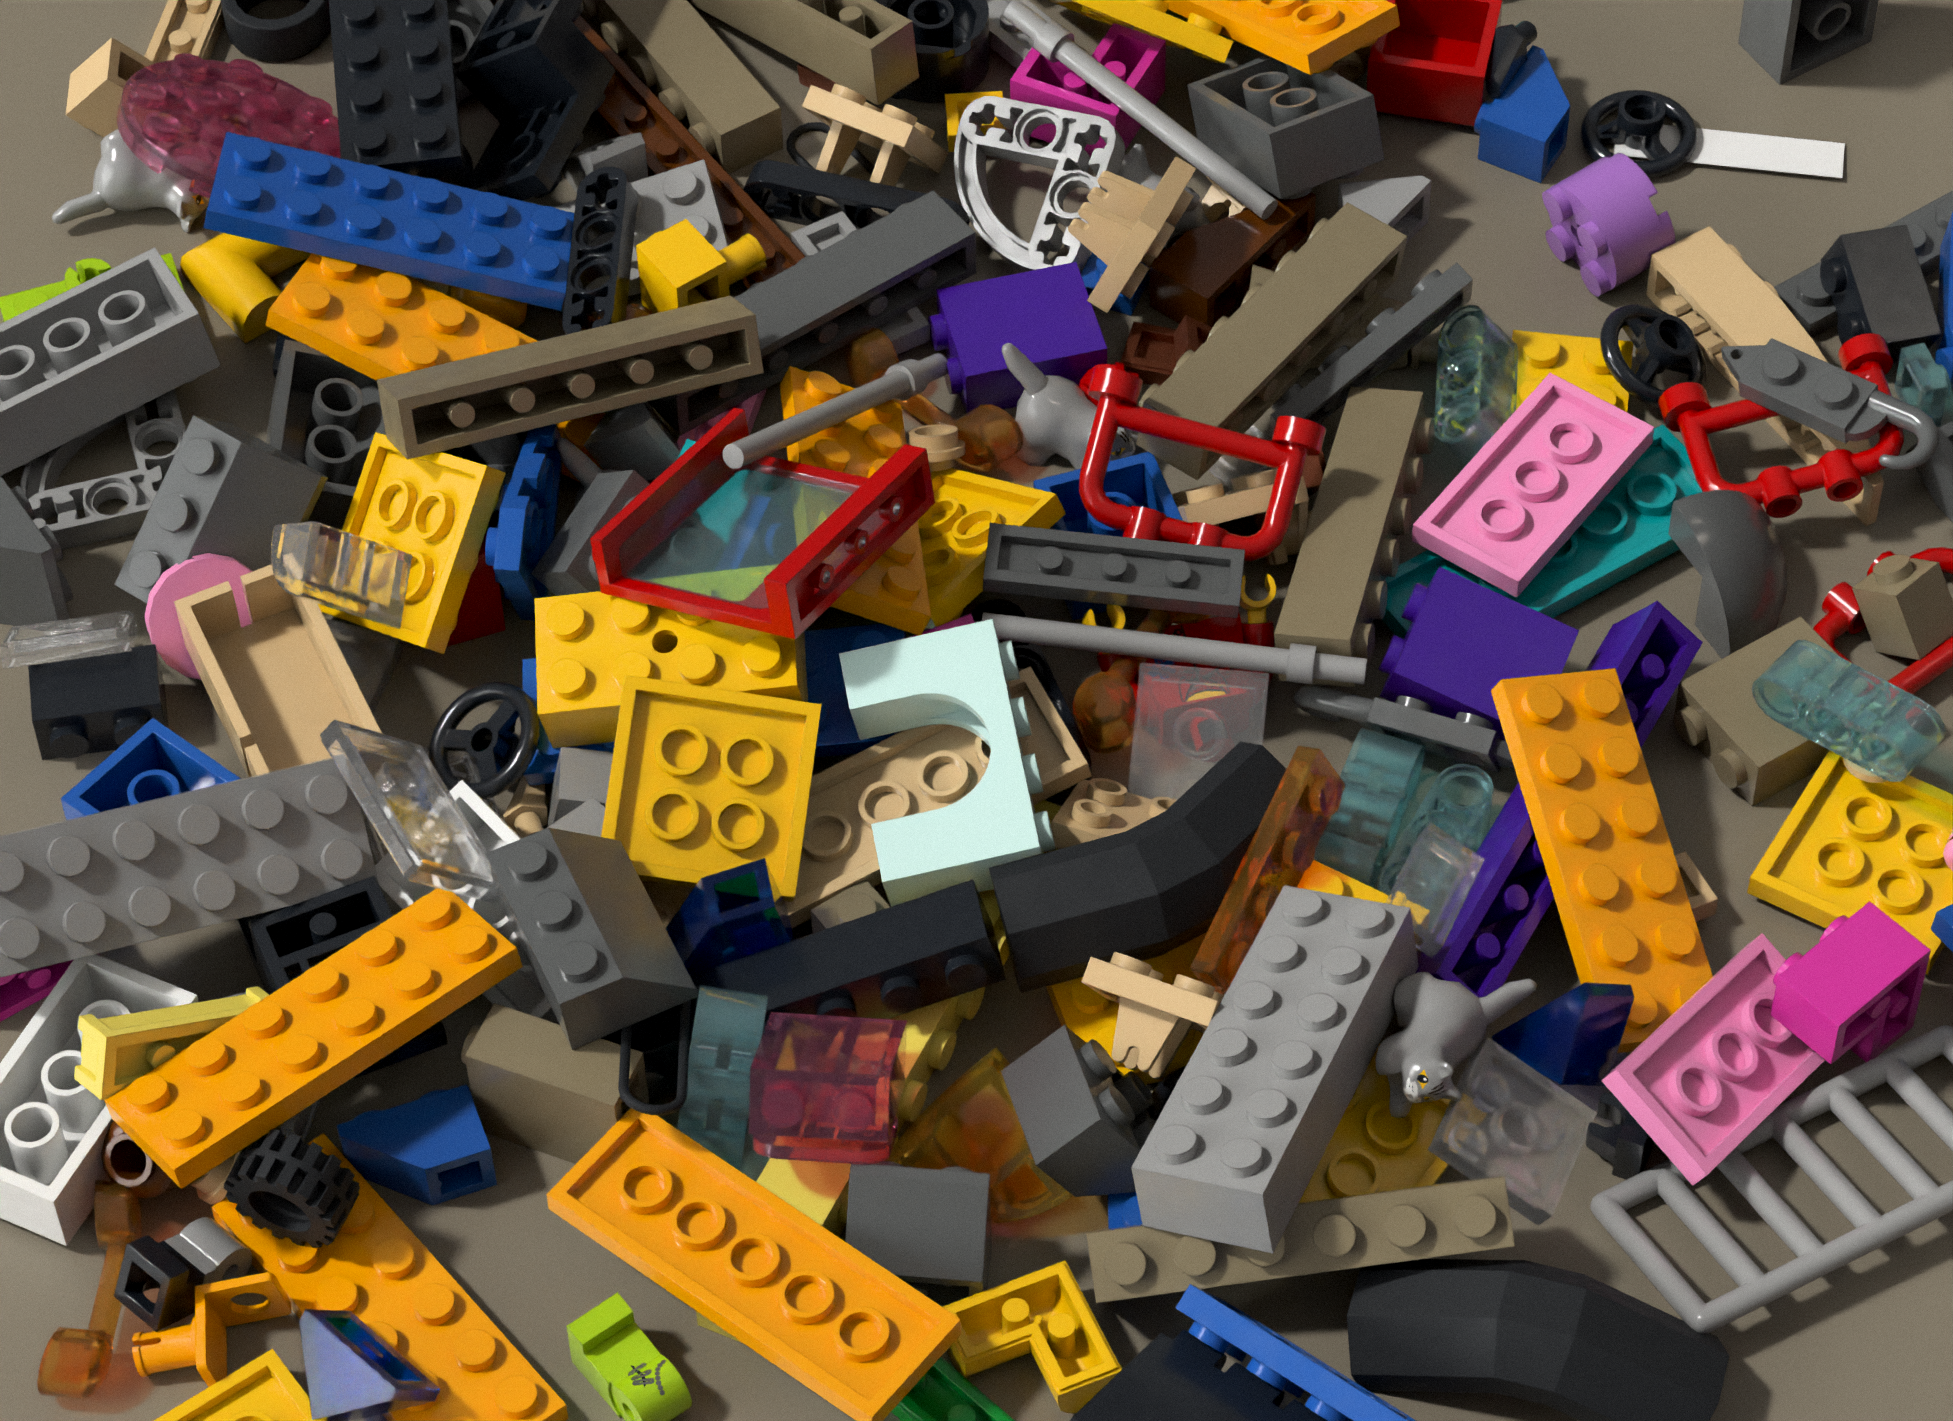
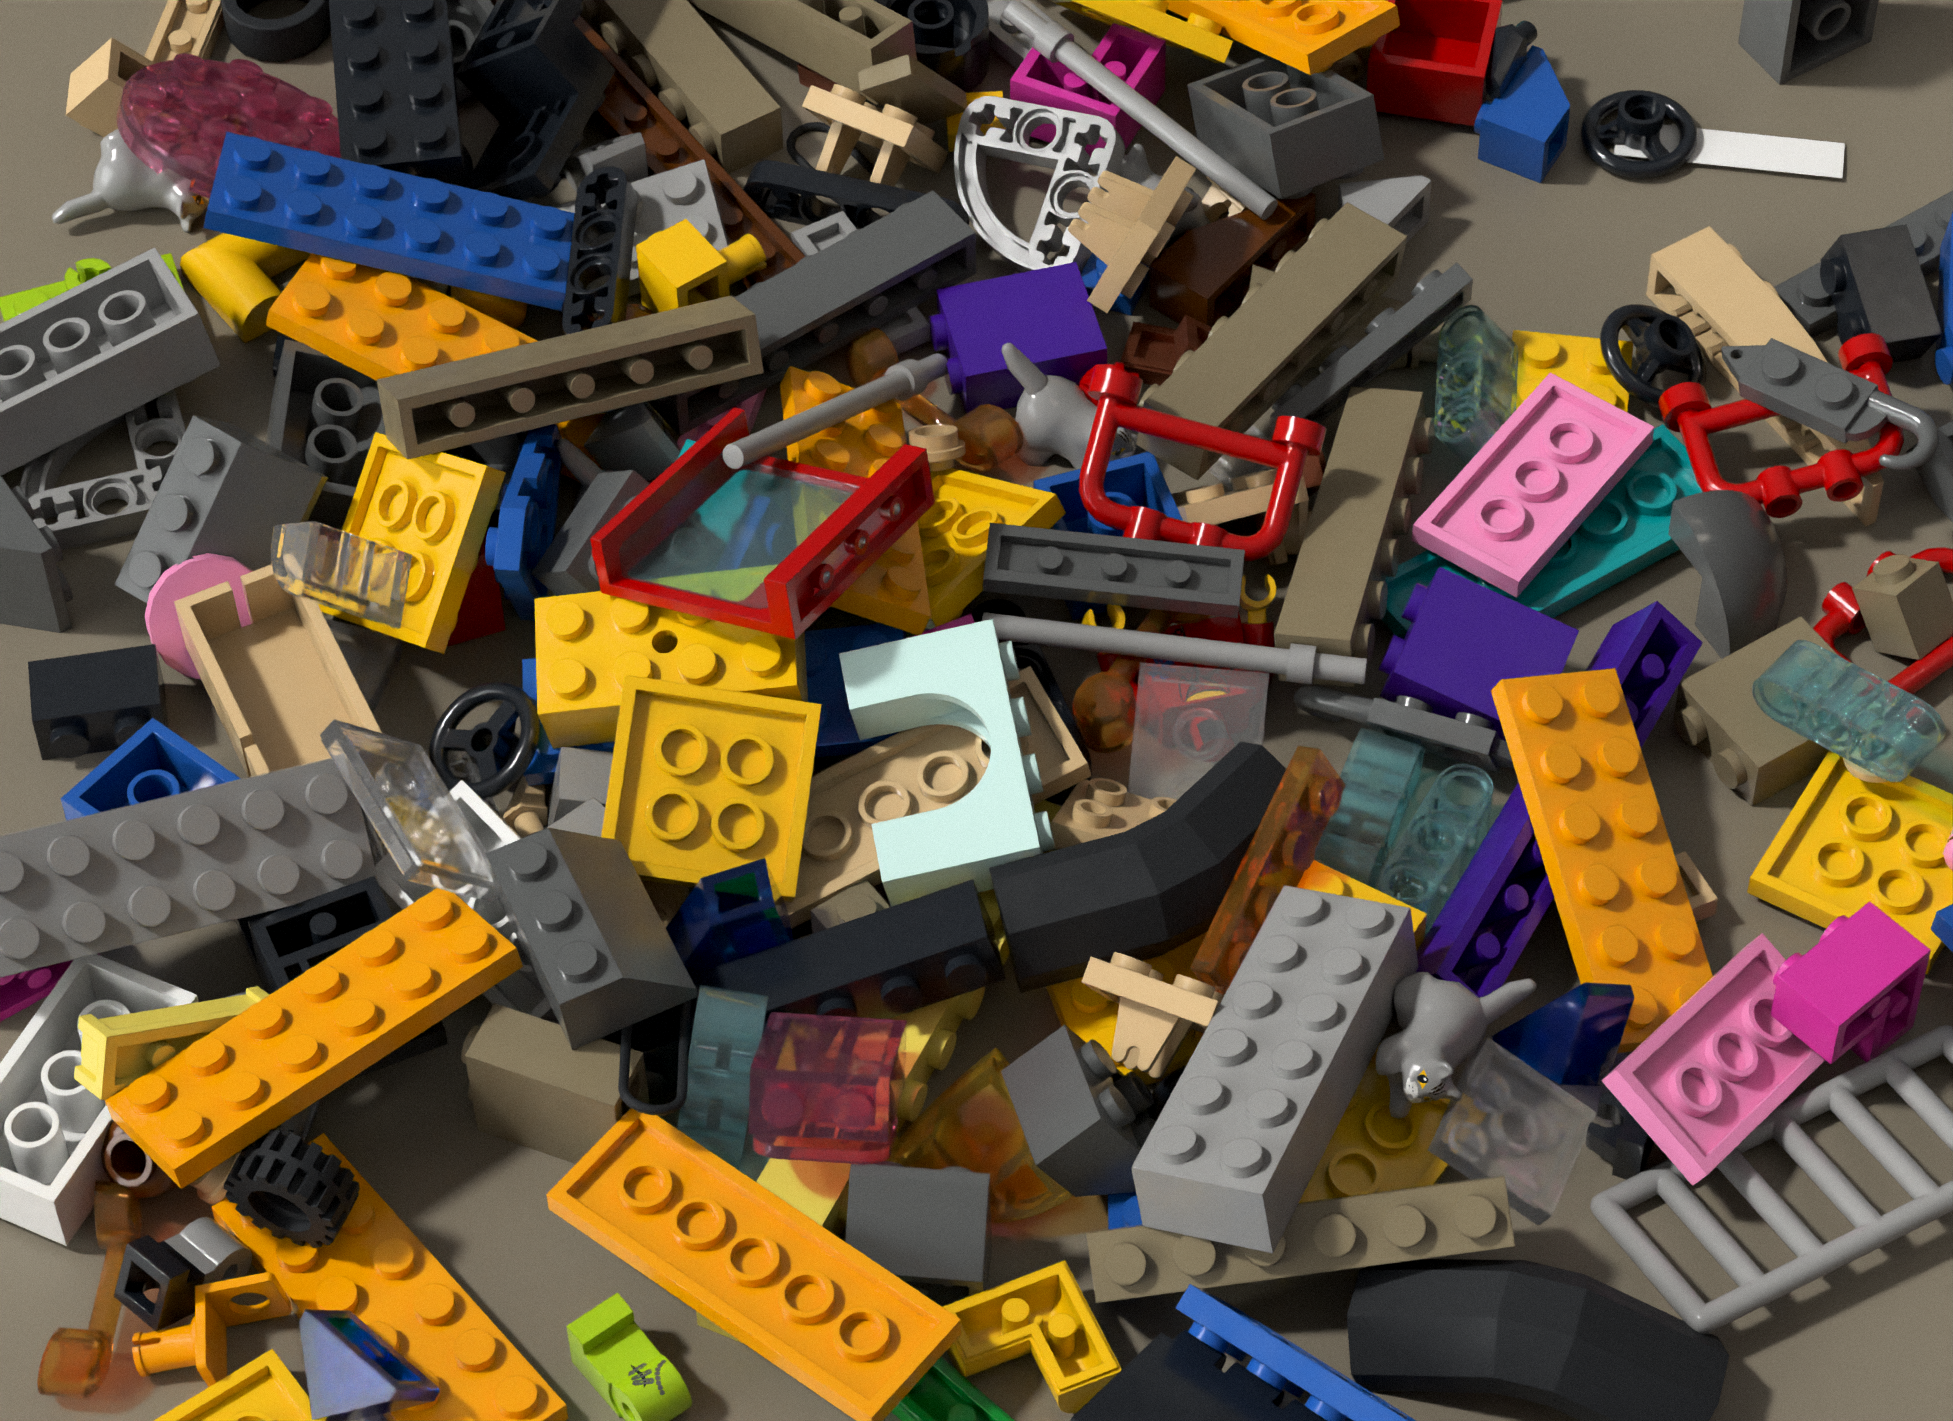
clear tile [0,610,138,669] -> none
blue slope [336,1084,497,1206] -> none
clear tile [1385,822,1485,958] -> none
medium lavender brick [1542,153,1675,297] -> none
clear light blue plate [1894,343,1951,427] -> none
none -> dark tan tile [858,54,967,125]

